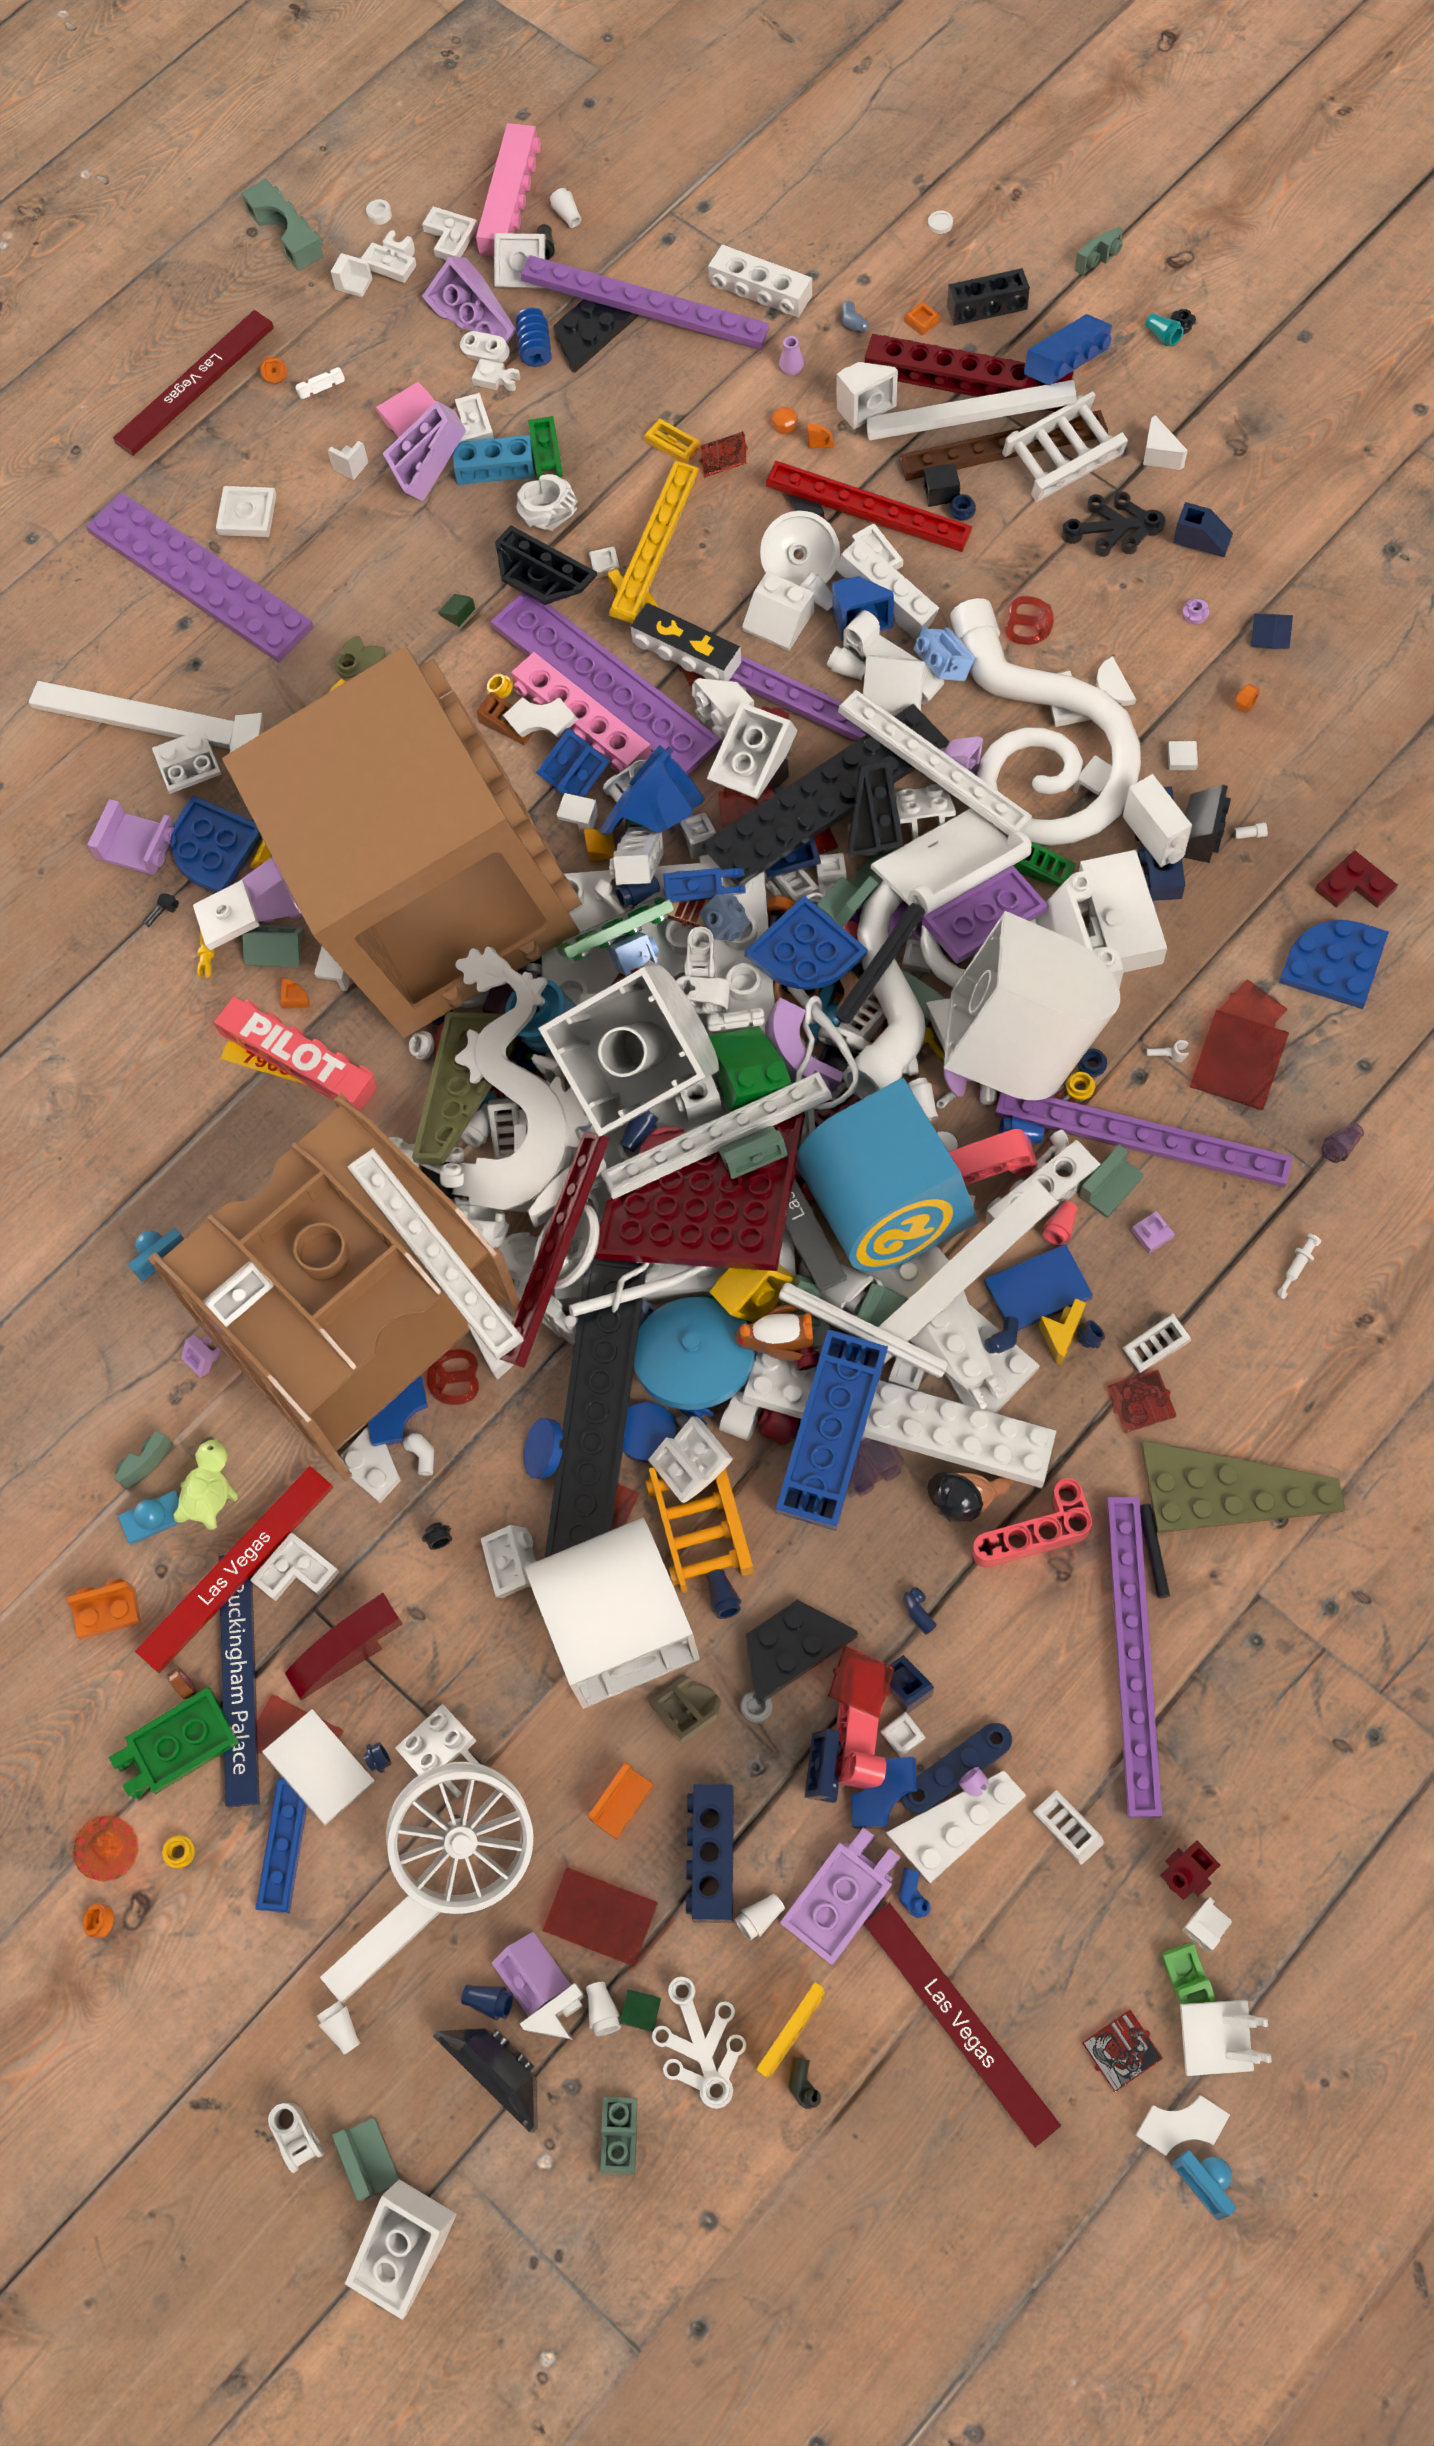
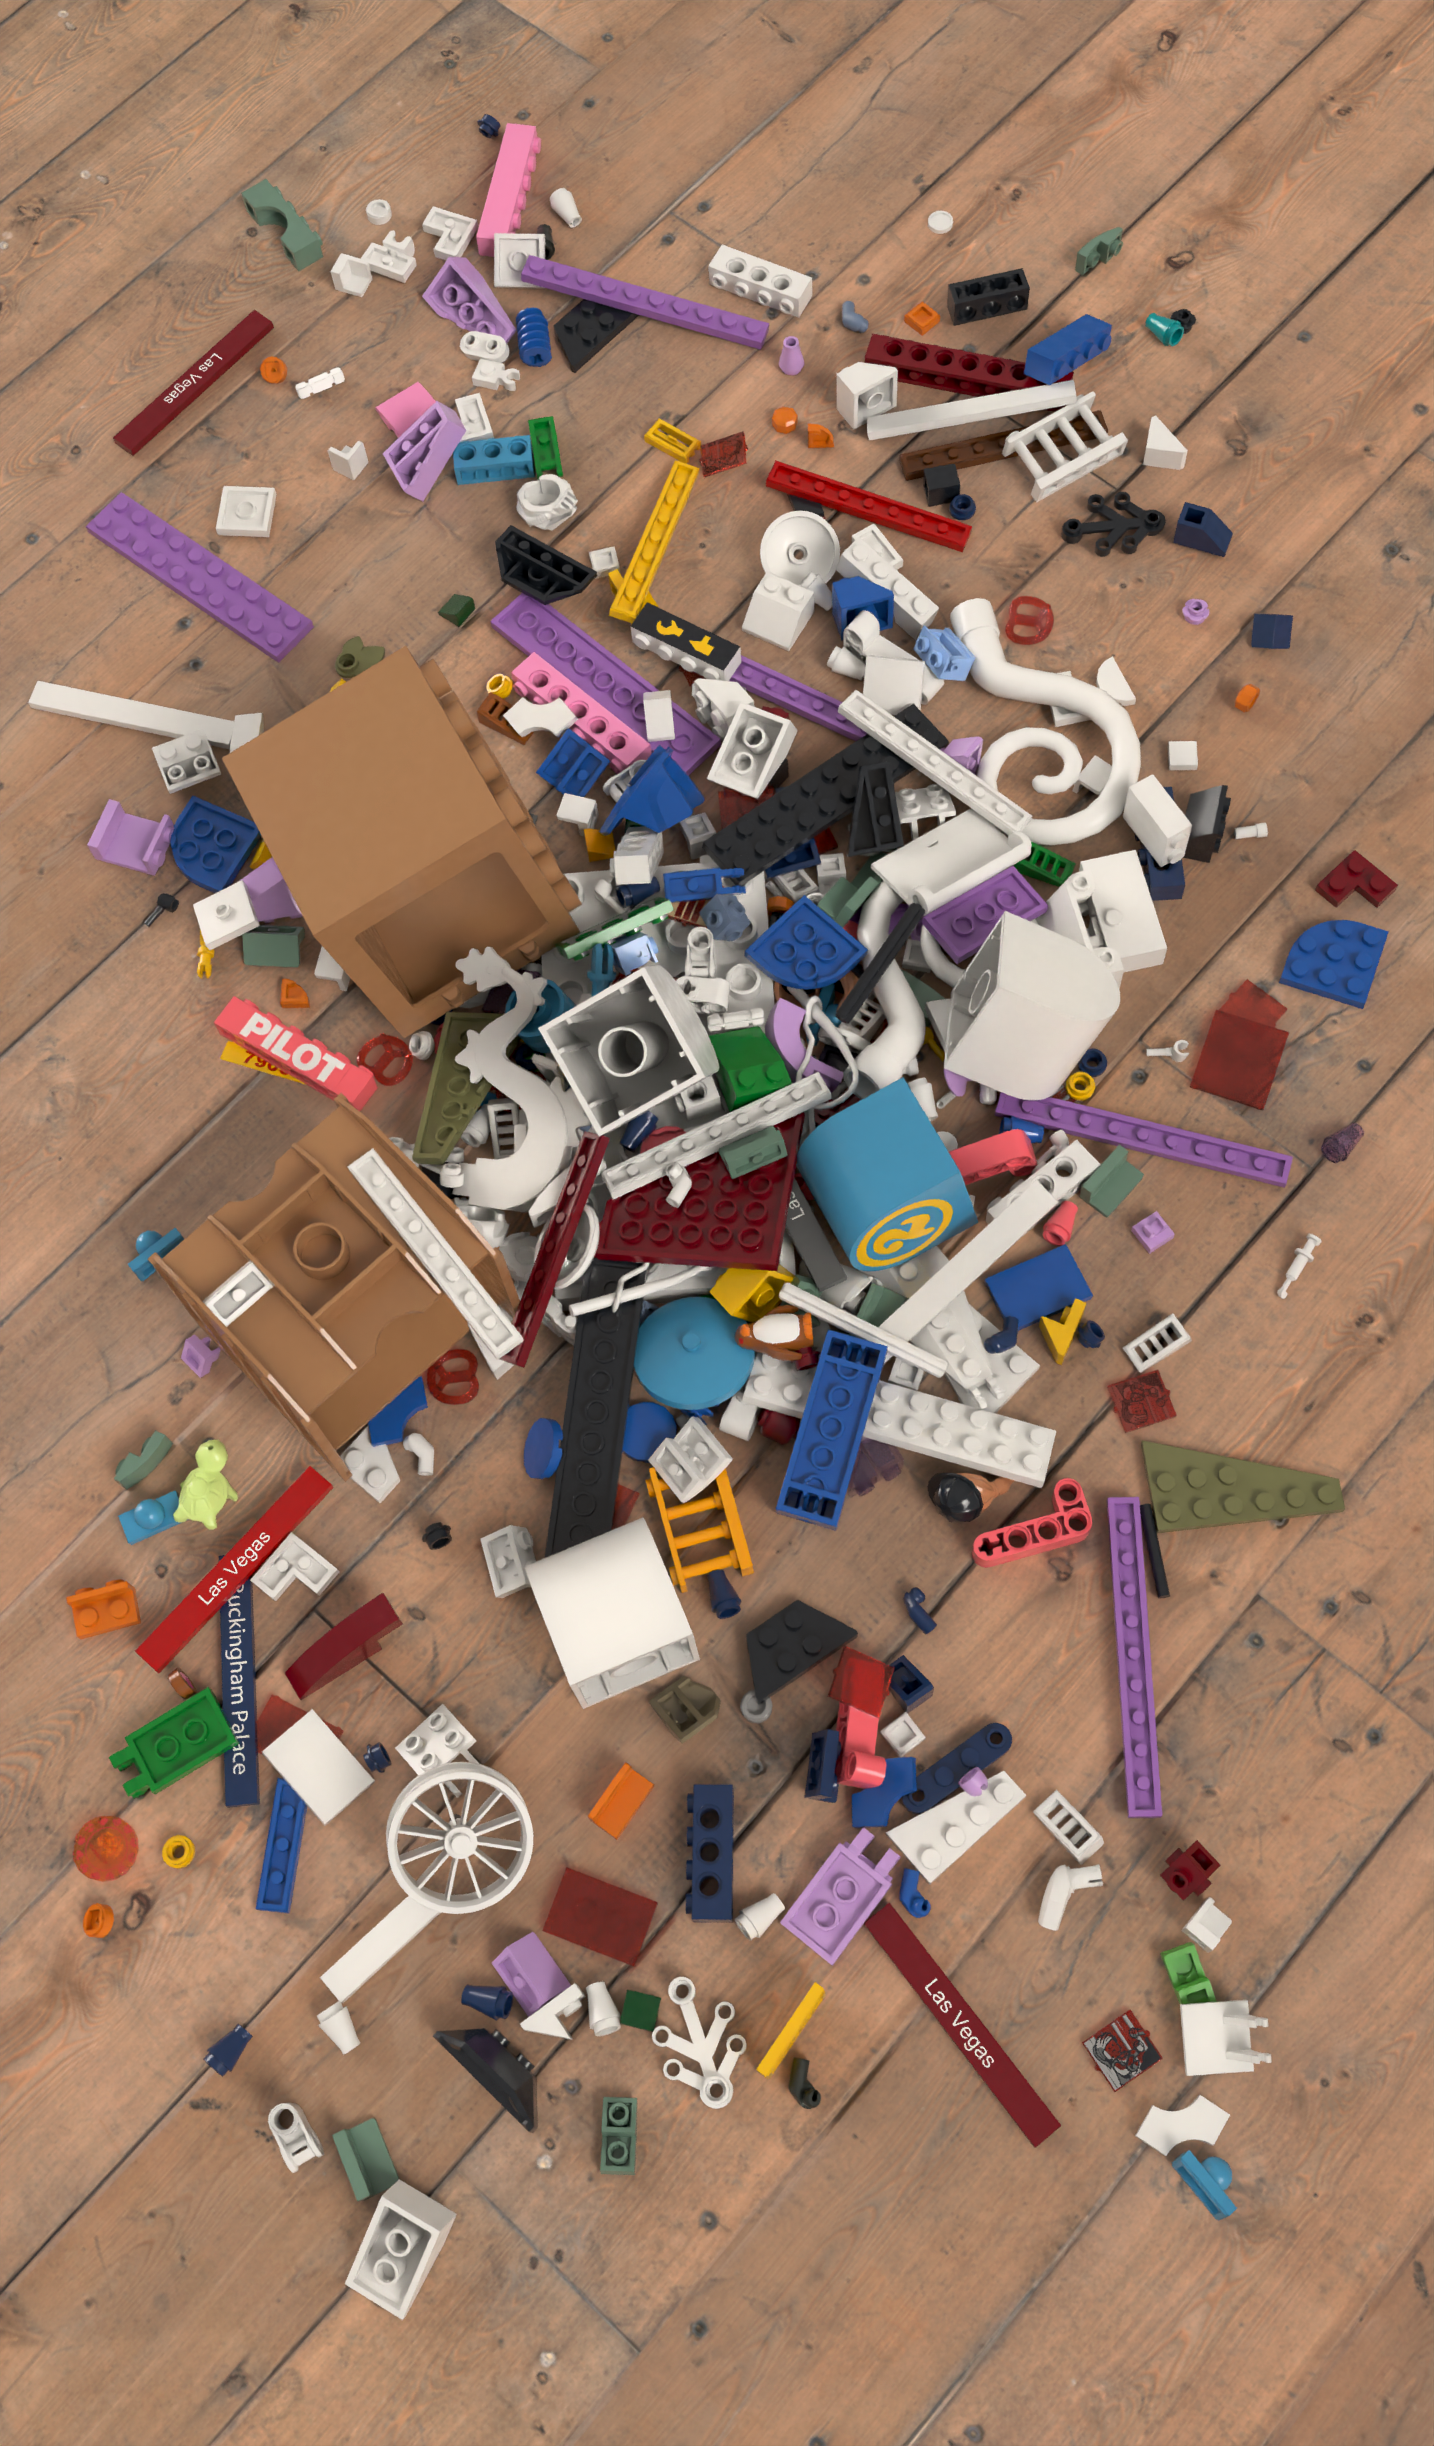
none -> dark blue cone [203,2024,253,2077]
none -> clear red piece [356,1033,413,1086]
none -> dark blue plate [477,114,501,138]
none -> dark azure arm [587,943,616,997]
none -> white slope [643,690,675,742]
none -> white arm [665,1162,692,1208]
none -> white arm [1038,1864,1103,1931]

